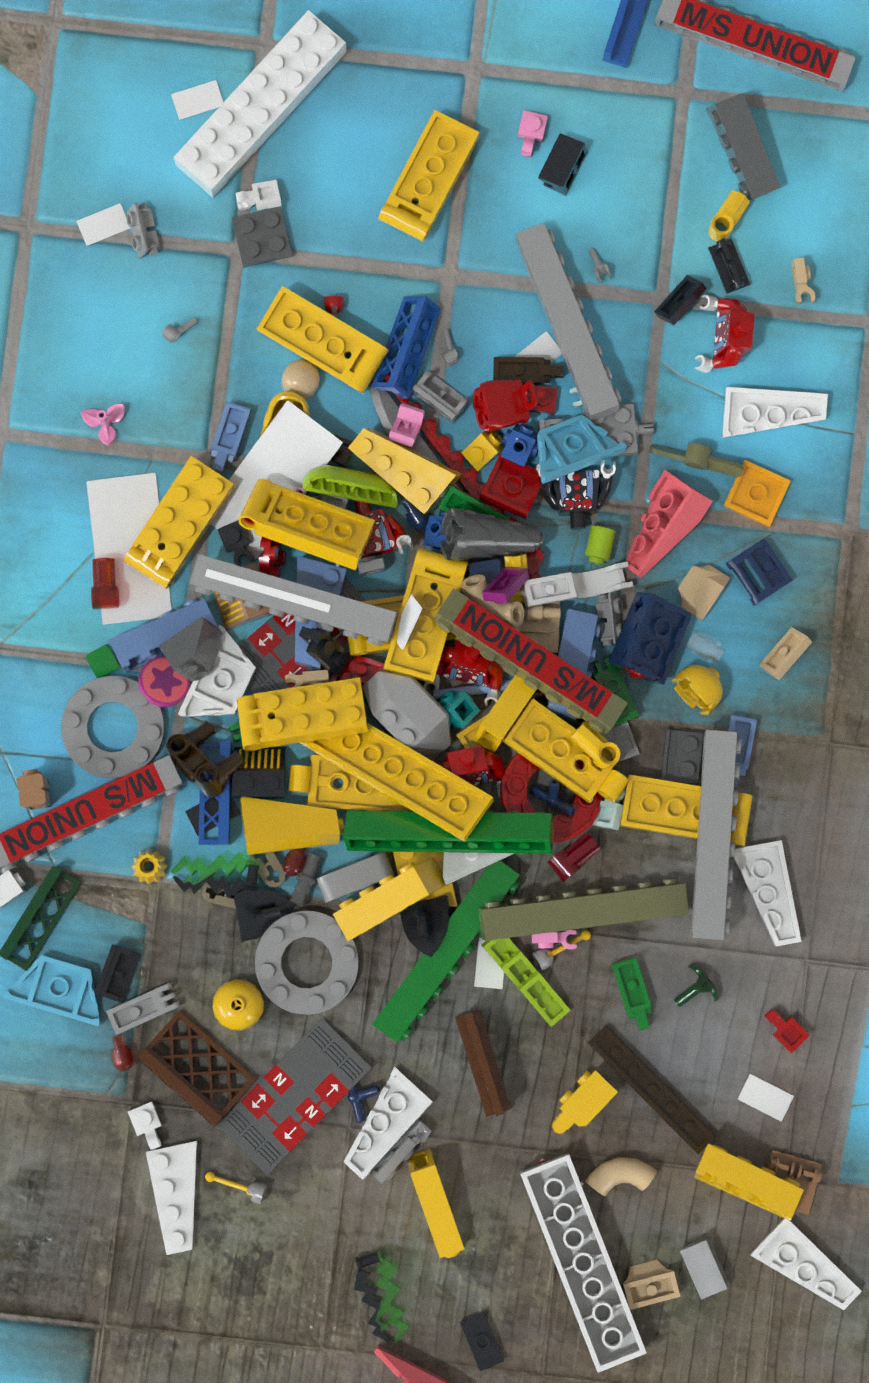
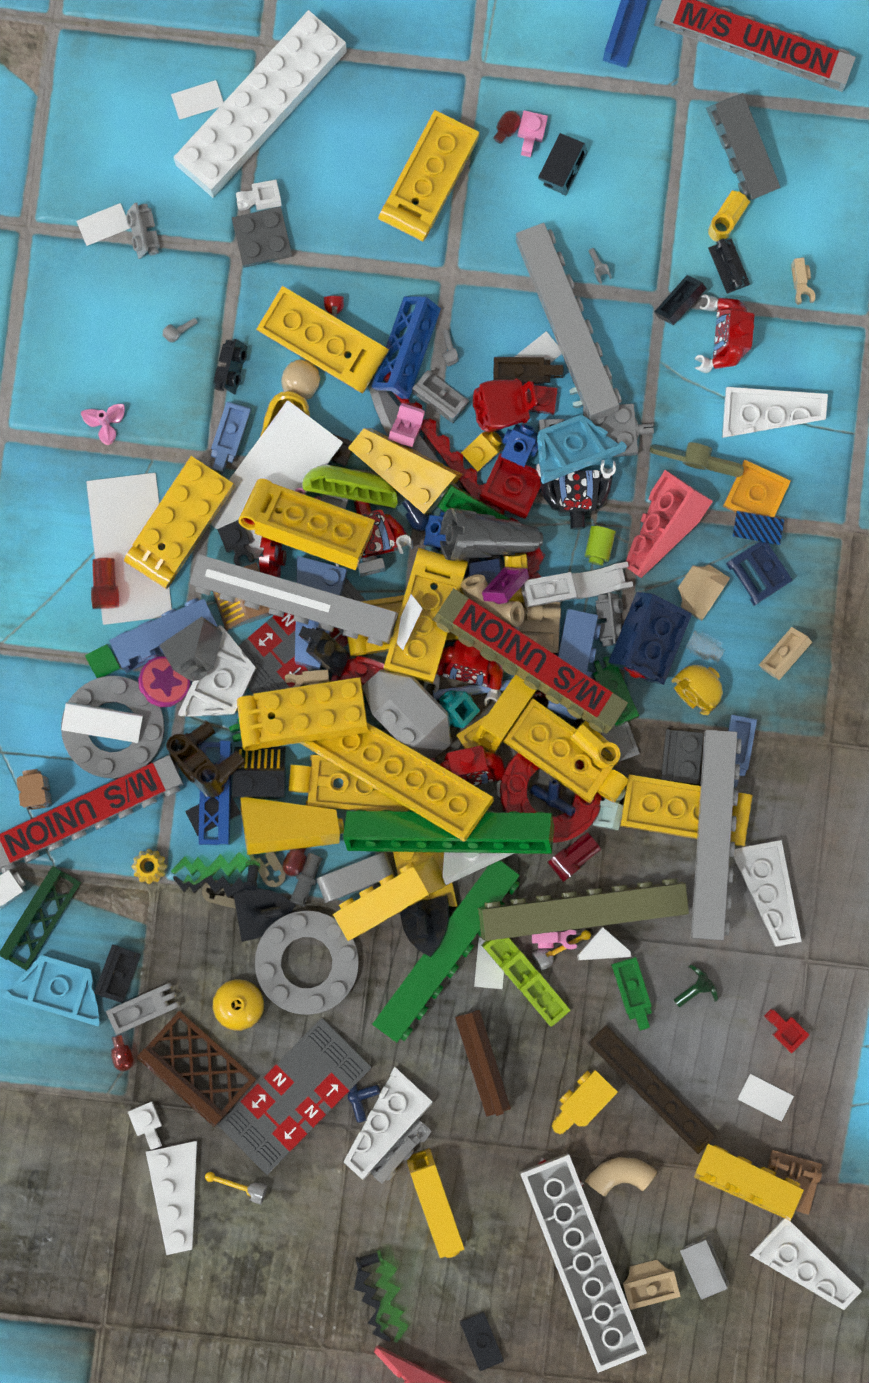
none -> white piece [61,702,143,743]
none -> black hinge [213,339,247,395]
none -> clear red cylinder [493,110,521,144]
none -> white slope [577,927,631,960]
none -> clear blue sticker [733,511,784,545]

